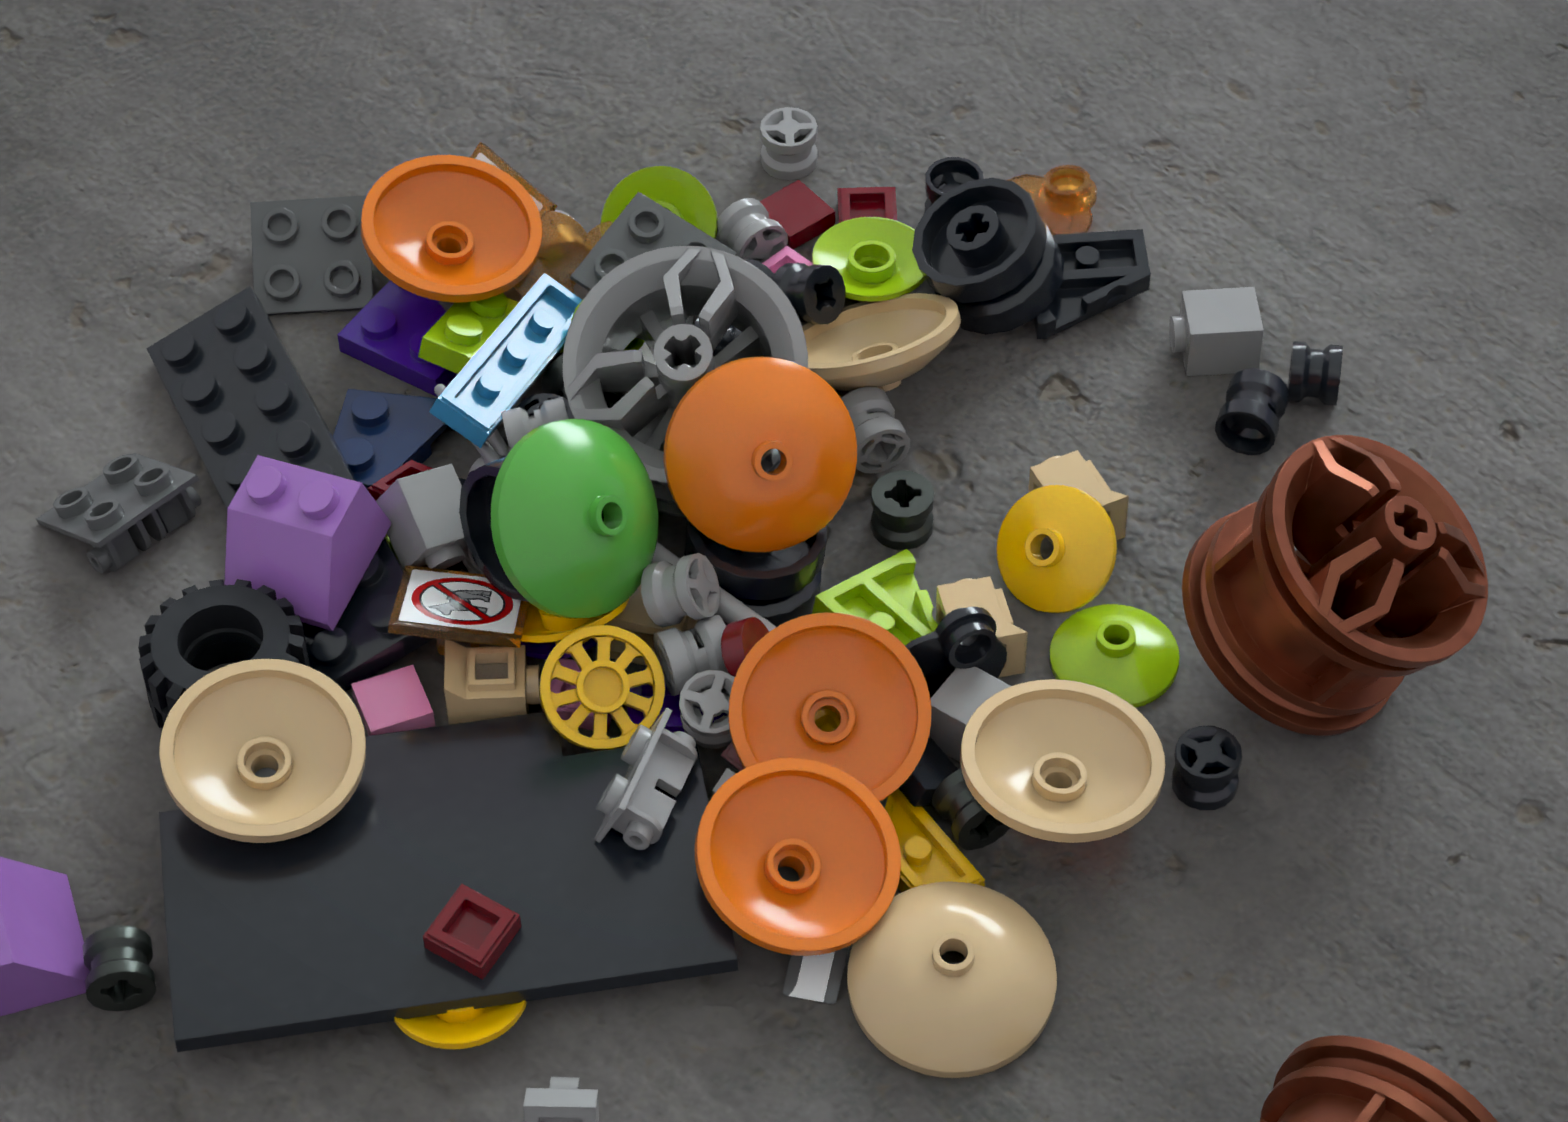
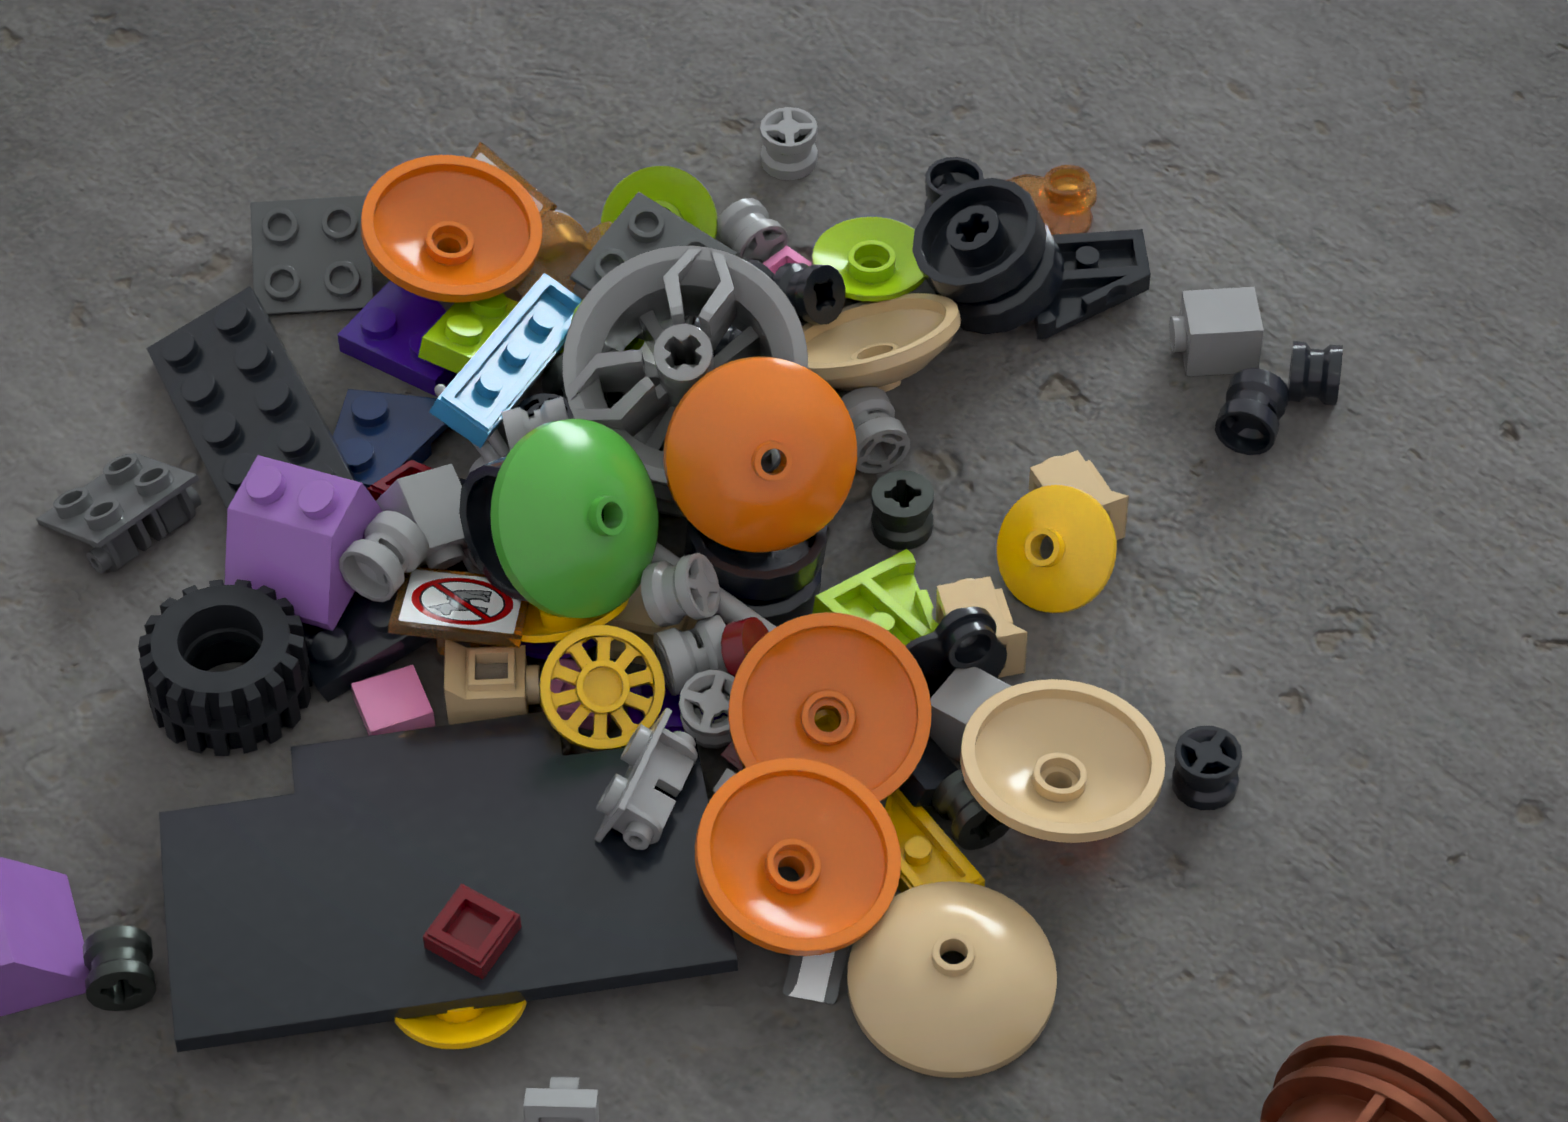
tan dish [159,659,366,843] -> none
dark red tile [760,180,835,250] -> none
dark red tile [837,187,898,223] -> none
lime dish [1049,604,1180,708] -> none
copper wheel [1182,435,1488,736] -> none
none -> light grey wheel [339,510,429,602]

